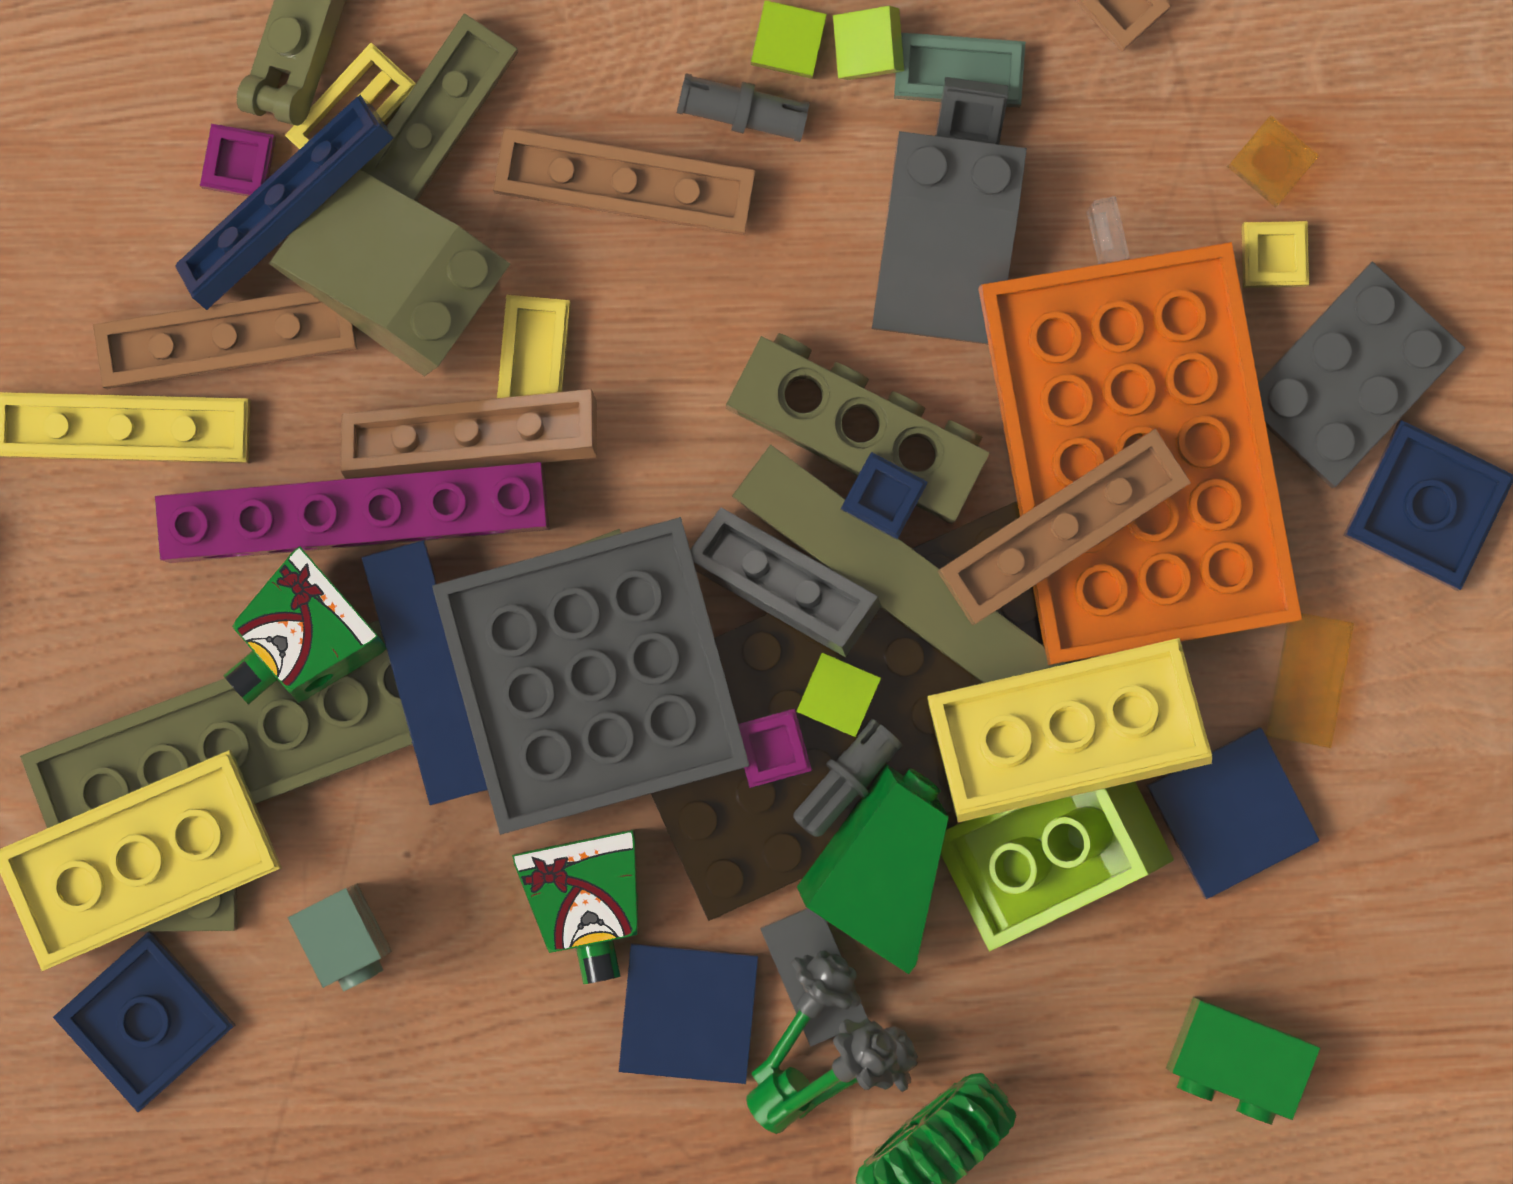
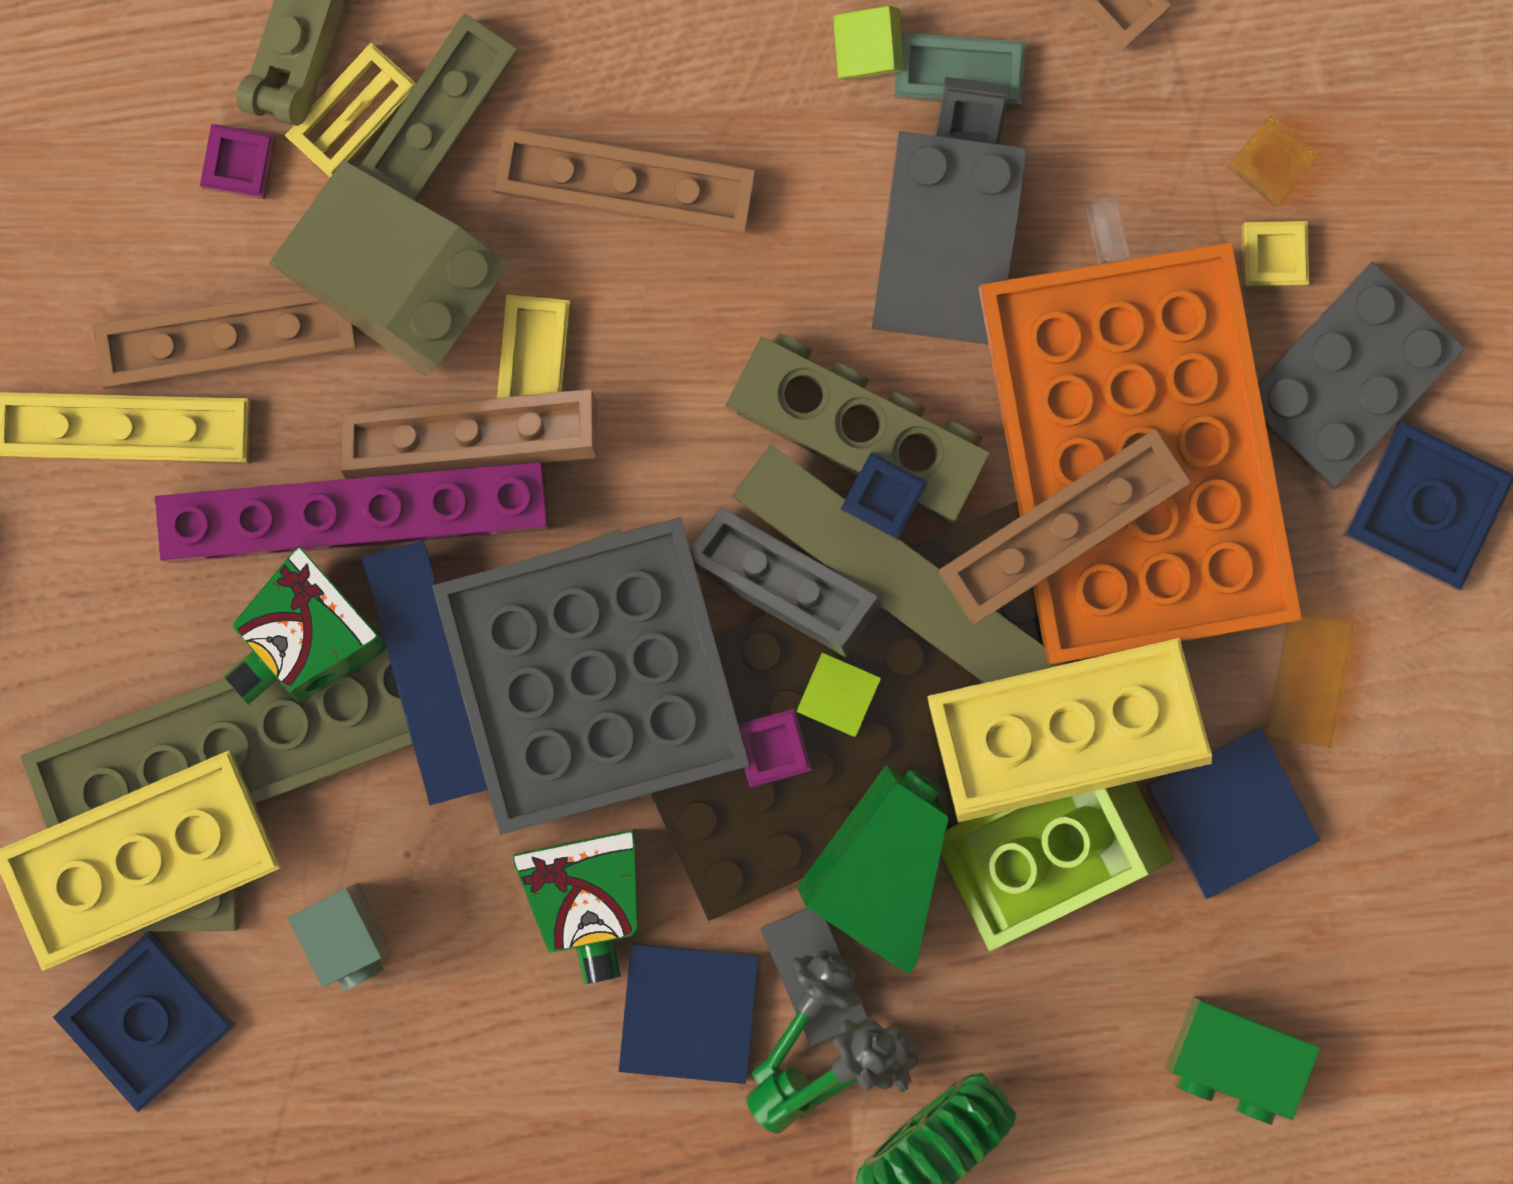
dark blue tile [175,95,393,310] -> none
dark grey pin [676,73,810,142] -> none
lime tile [751,0,827,79] -> none
dark grey axle [794,719,903,837] -> none

